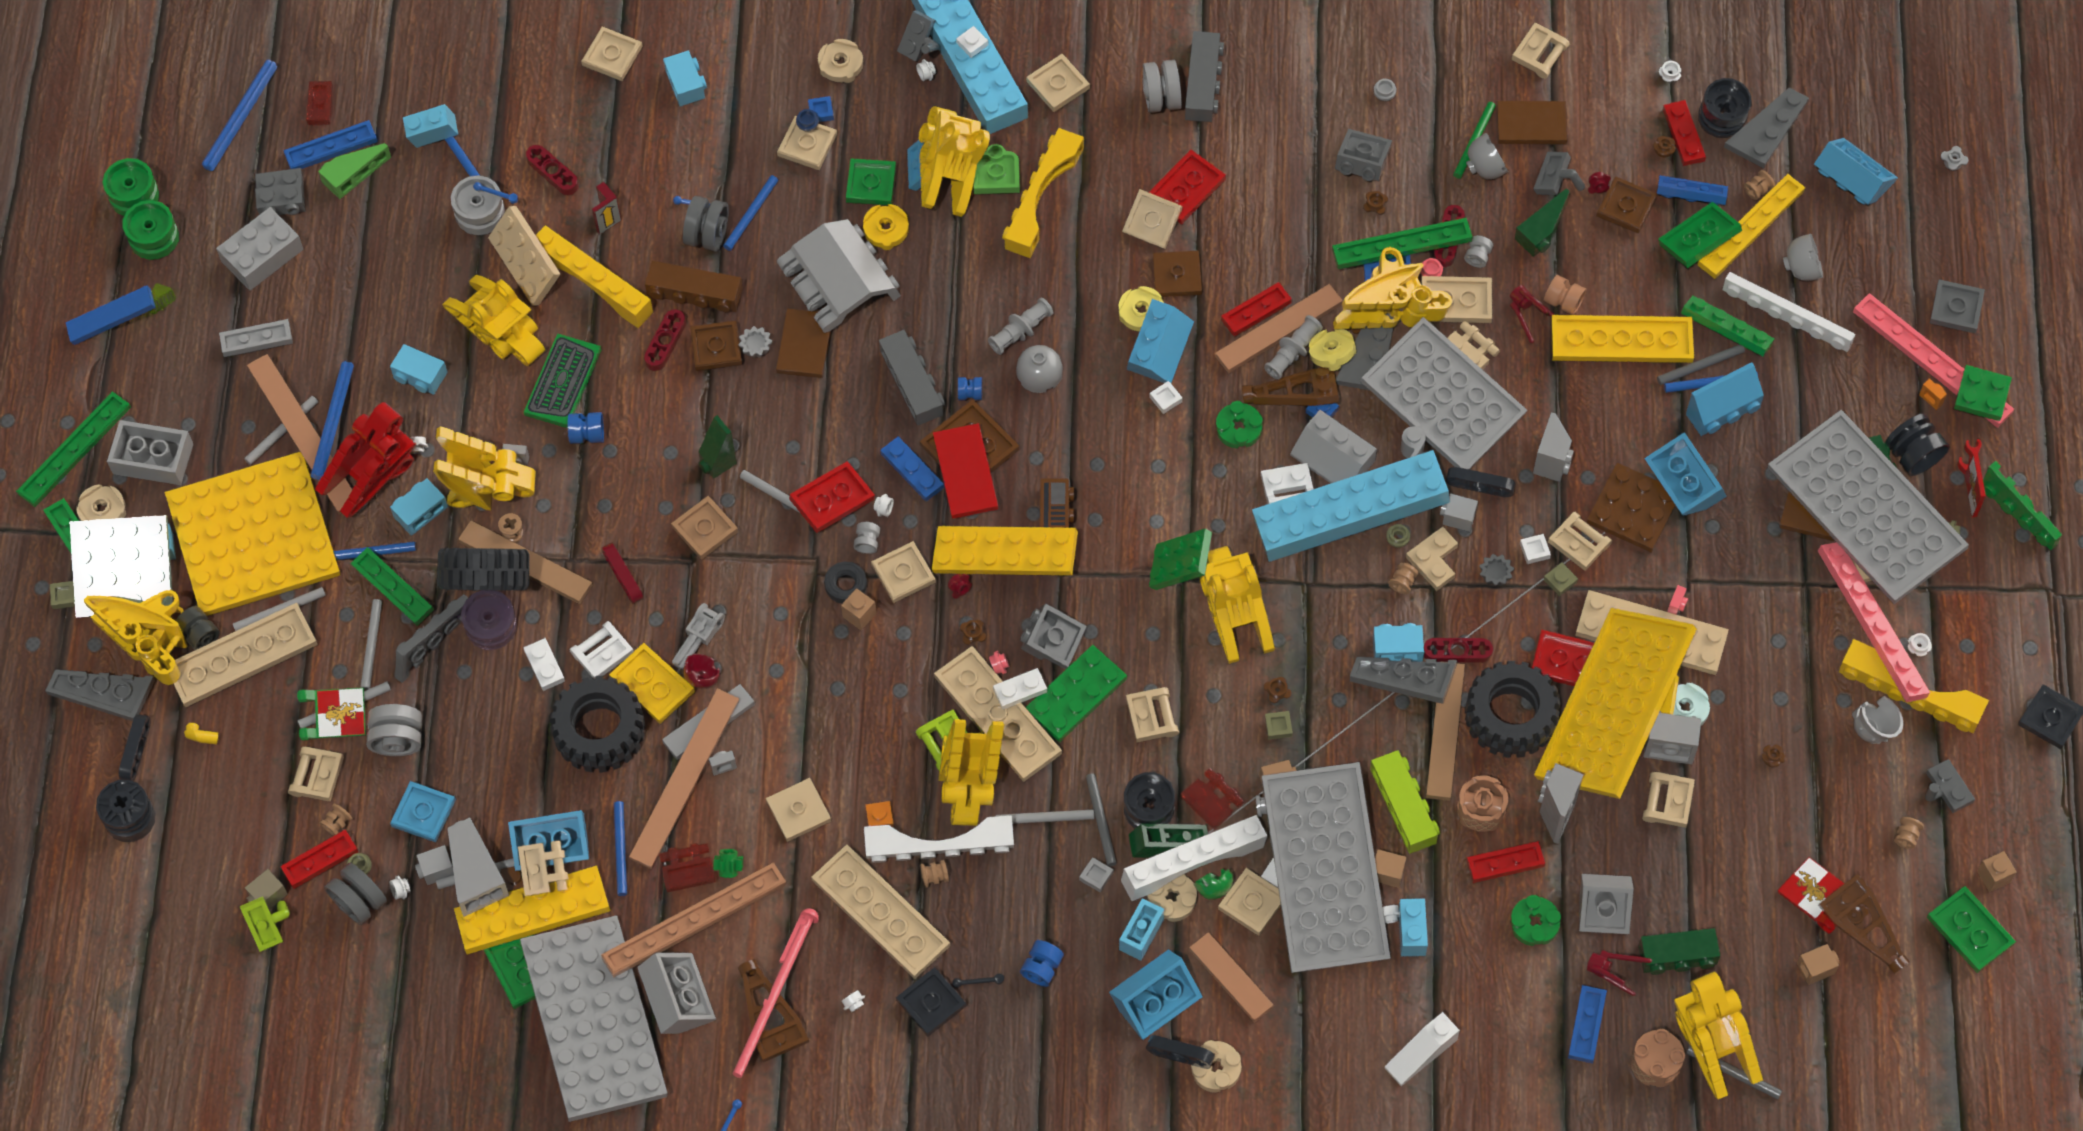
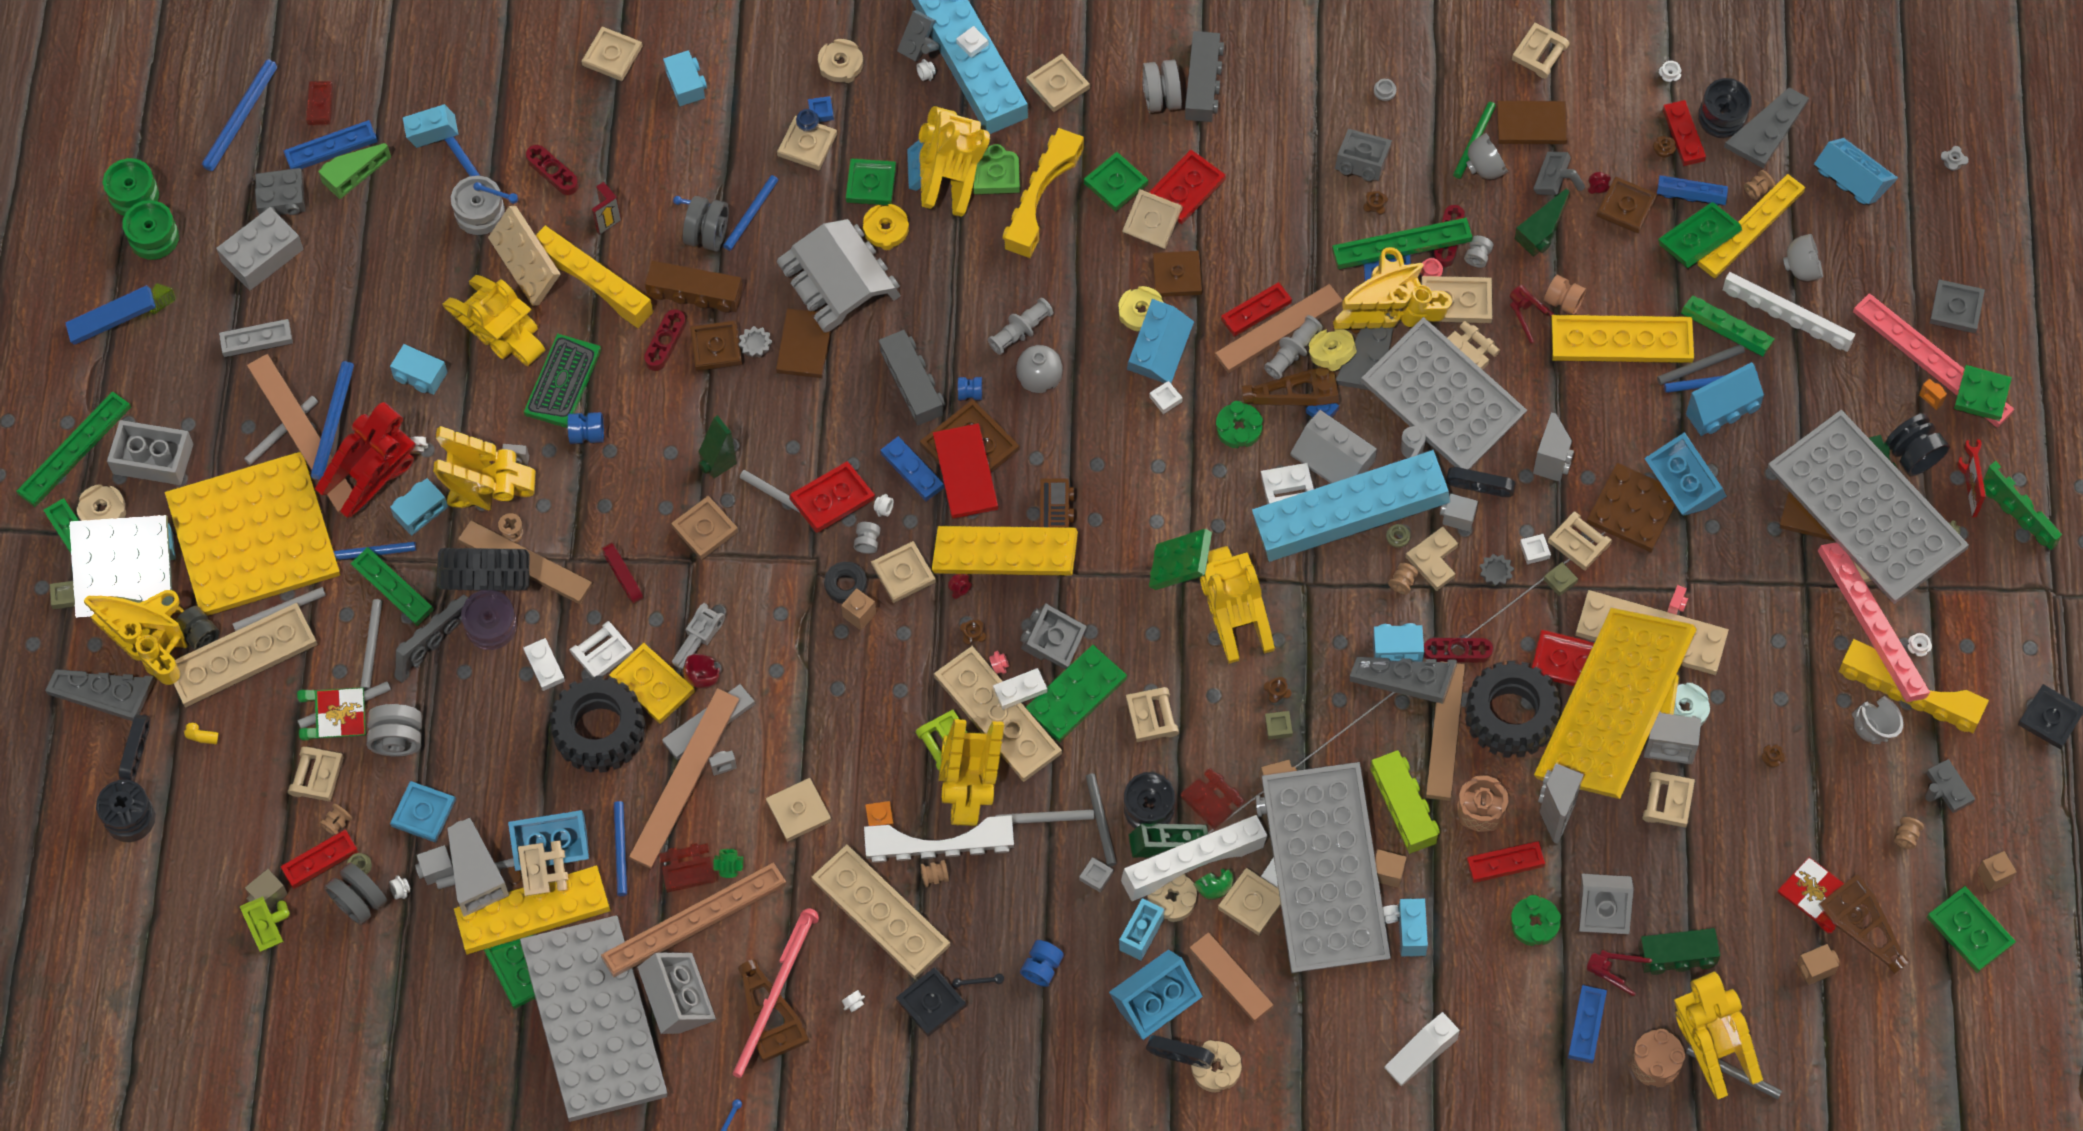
none -> green plate [1084,152,1149,212]

